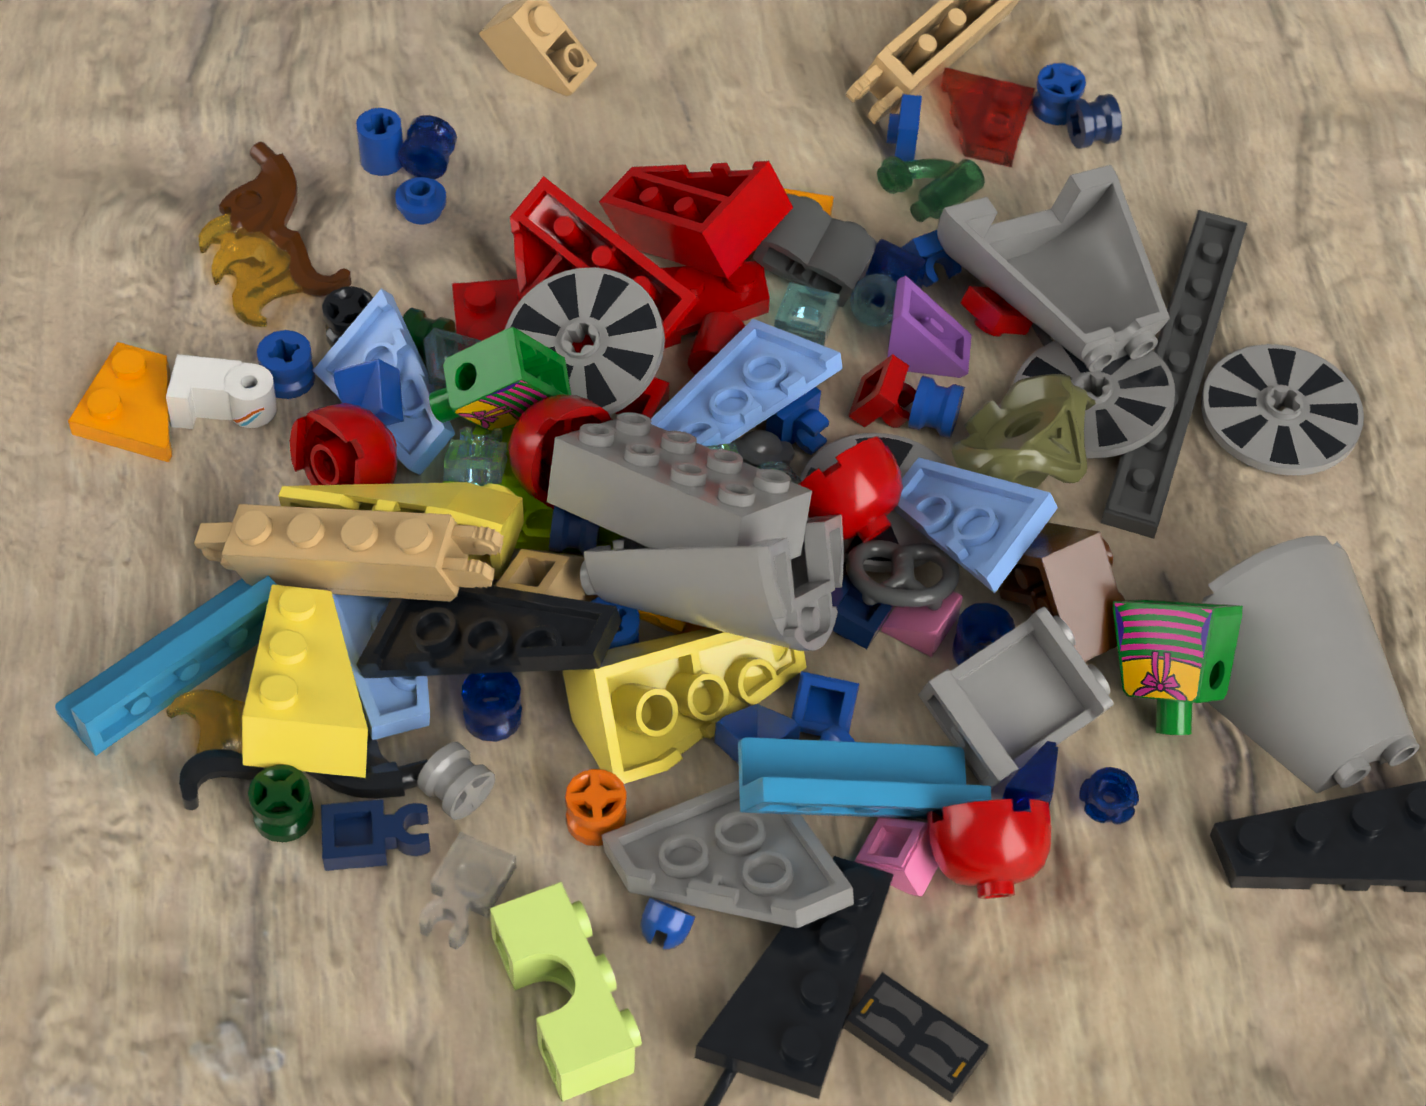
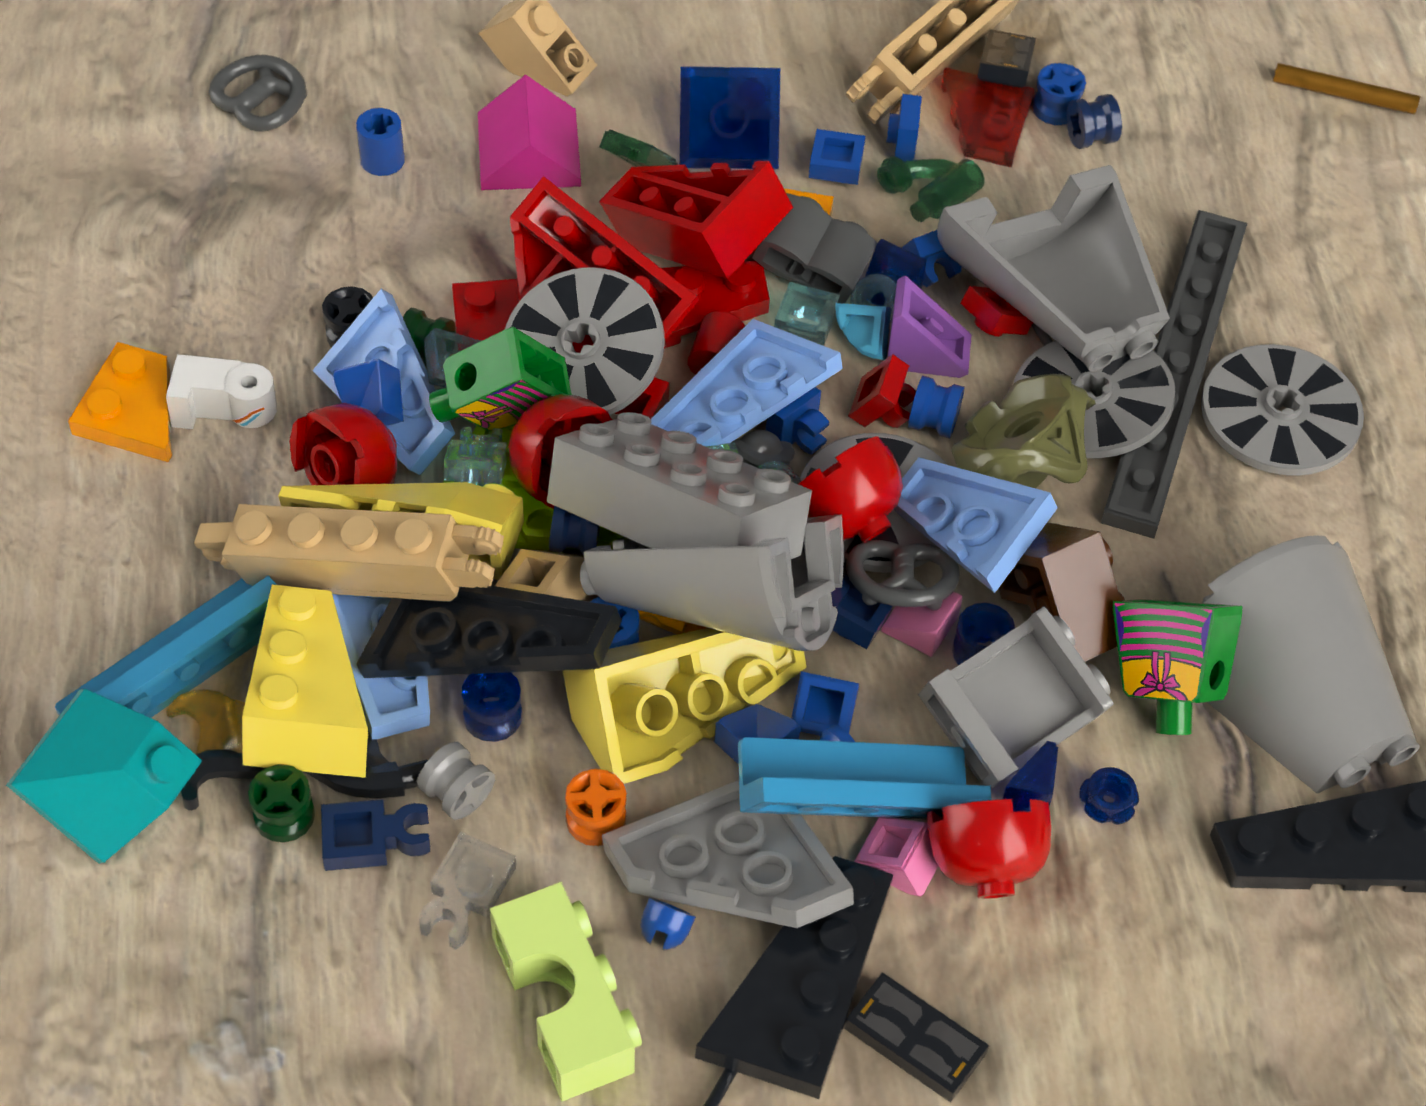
piece [198,142,352,327] -> none
blue wheel [256,330,316,399] -> none
blue plate [395,177,447,225] -> none
clear blue wheel [398,115,457,179] -> none
none -> teal slope [6,688,202,864]
none -> dark grey piece [209,55,307,132]
none -> dark pink slope [478,74,581,190]
none -> clear green tile [599,129,678,167]
none -> clear blue slope [679,66,781,169]
none -> blue plate [808,129,866,185]
none -> medium azure tile [835,303,891,360]
none -> tile [977,29,1036,88]
none -> pearl gold bar [1273,63,1420,115]

